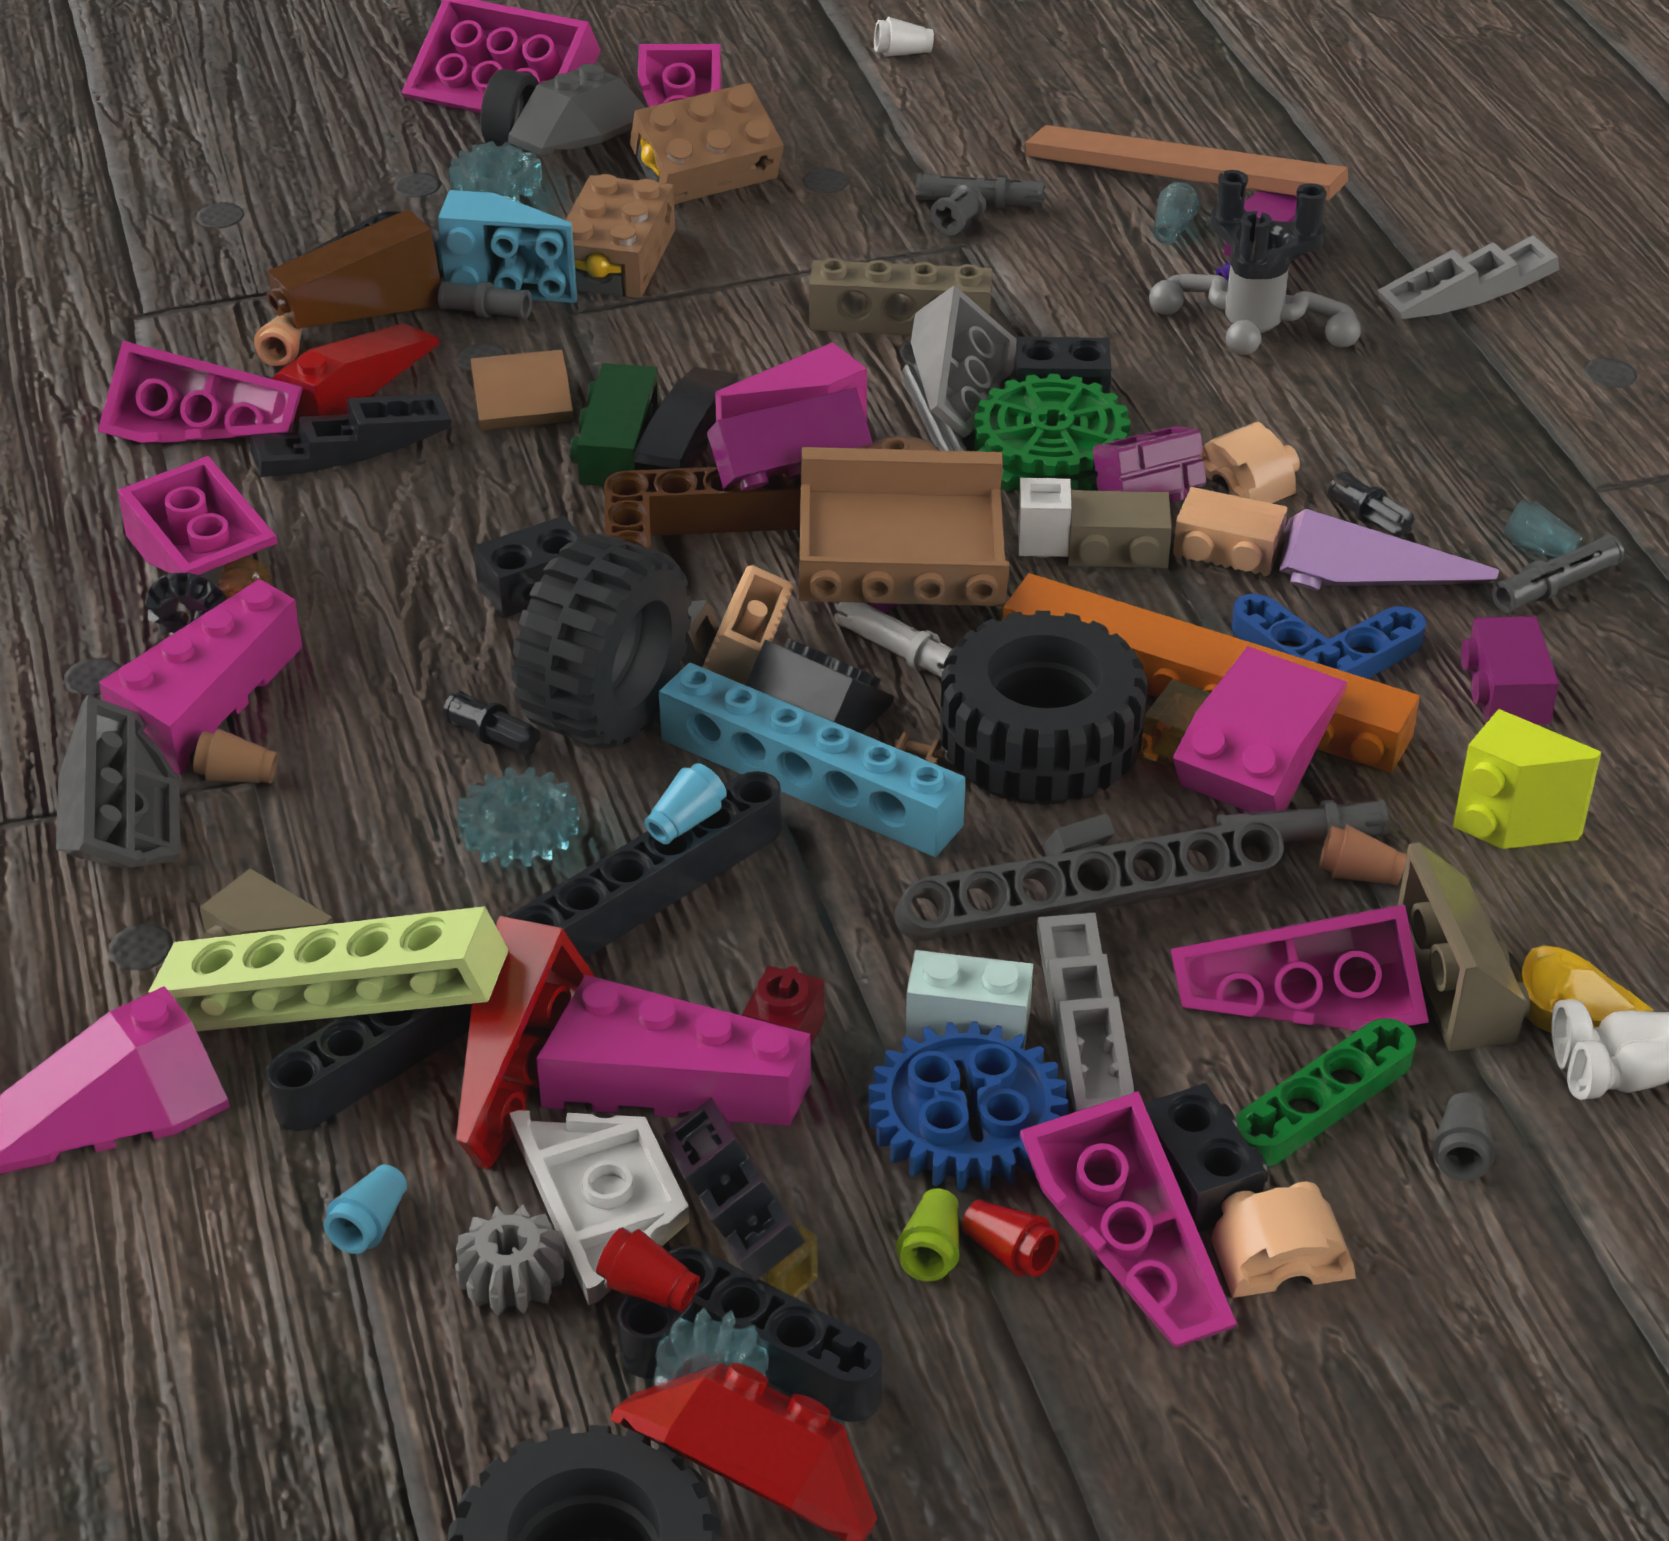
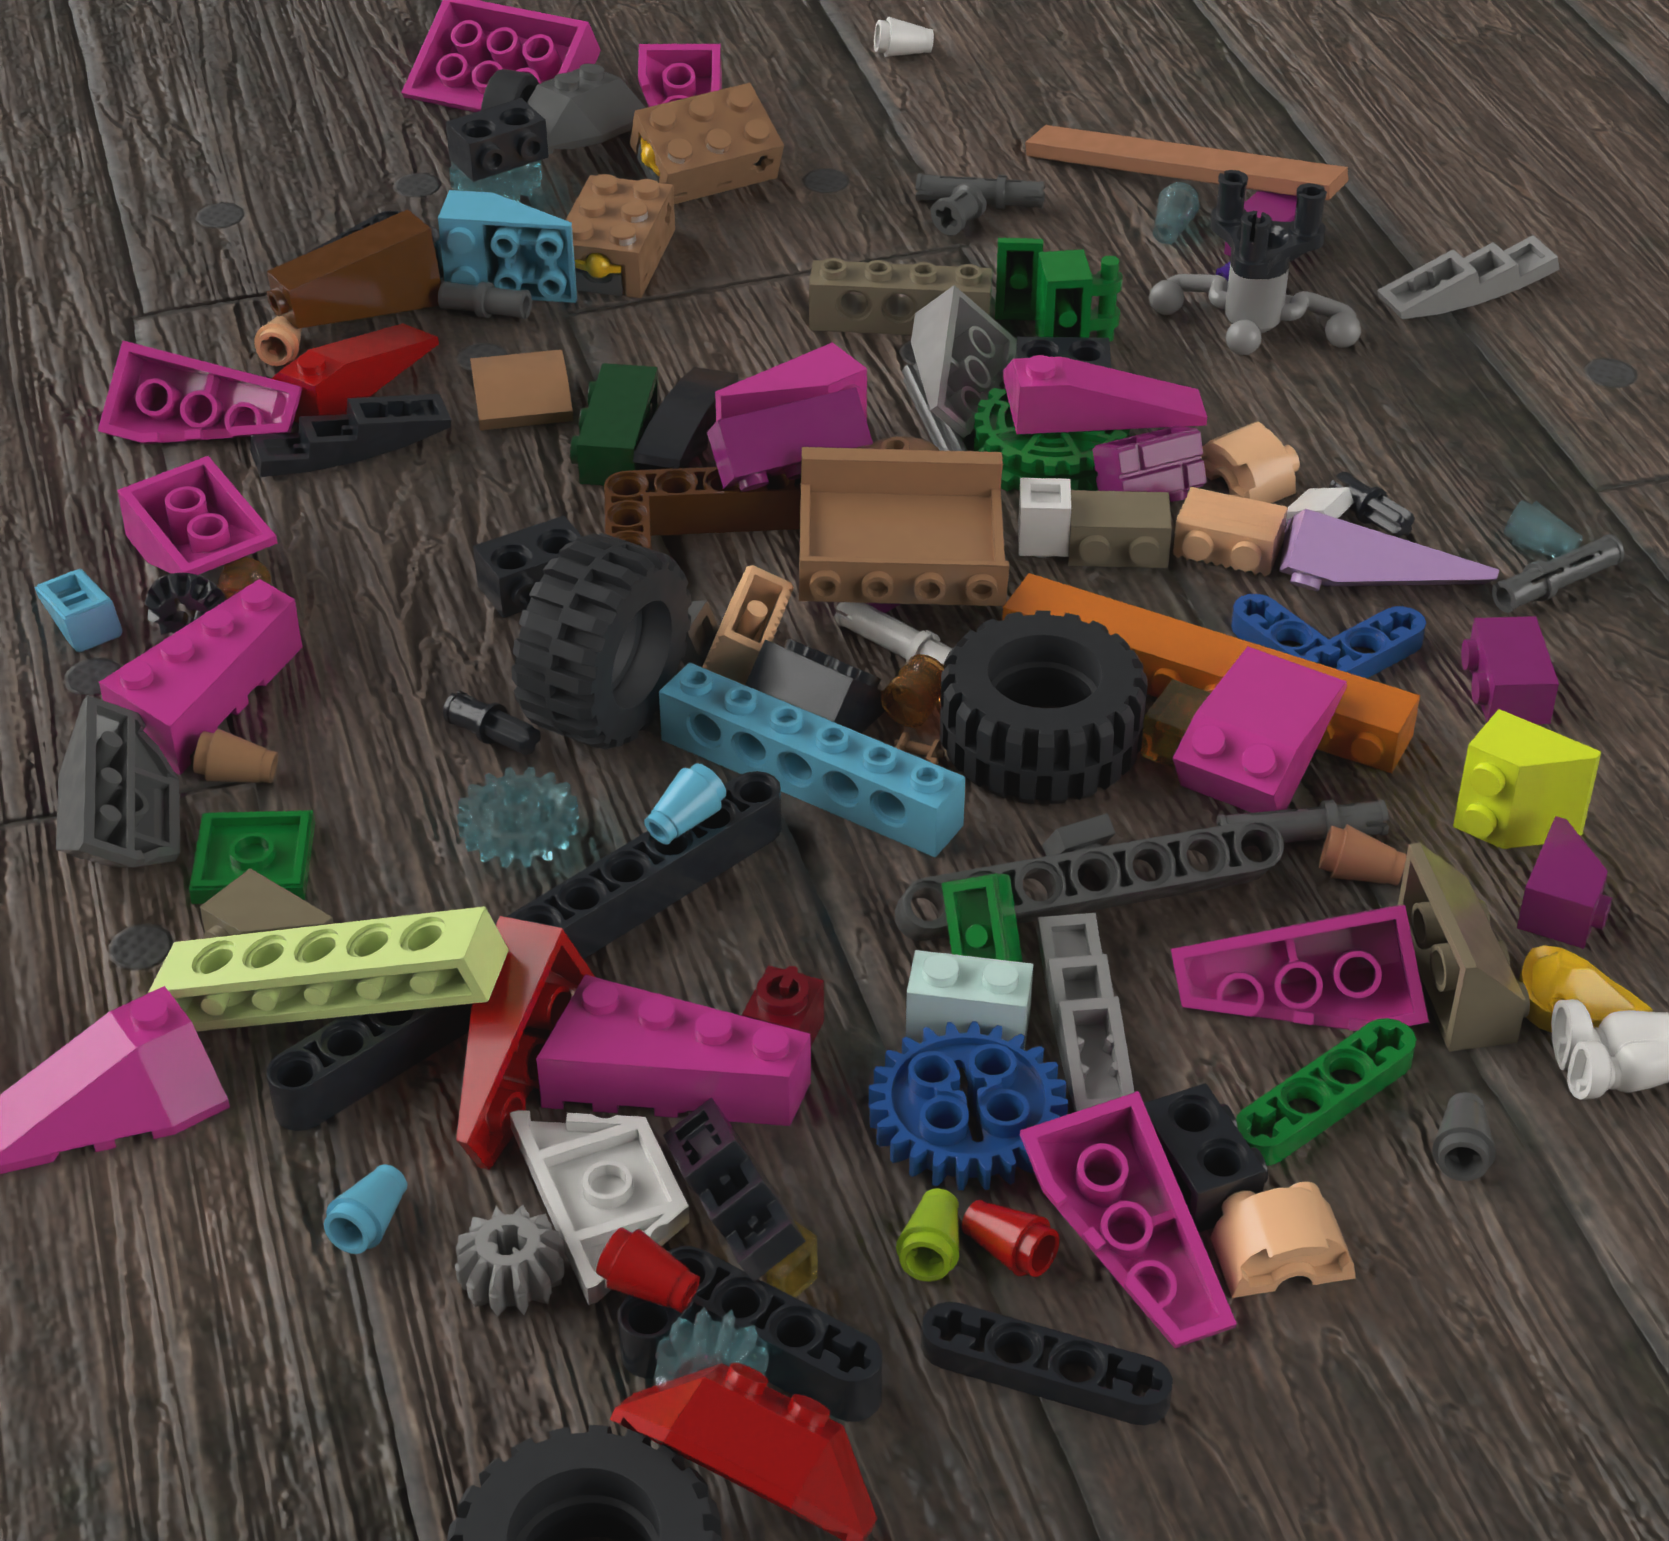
none -> medium azure slope [34,569,122,652]
none -> green tile [189,810,315,904]
none -> black brick [446,98,549,182]
none -> clear orange wheel [881,654,944,728]
none -> black beam [921,1302,1173,1425]
none -> green slope [942,873,1023,962]
none -> green slope [995,237,1044,321]
none -> dark pink wedge [1003,355,1207,434]
none -> green brick [1035,249,1123,342]
none -> white tile [1286,487,1354,523]
none -> magenta slope [1517,816,1613,949]

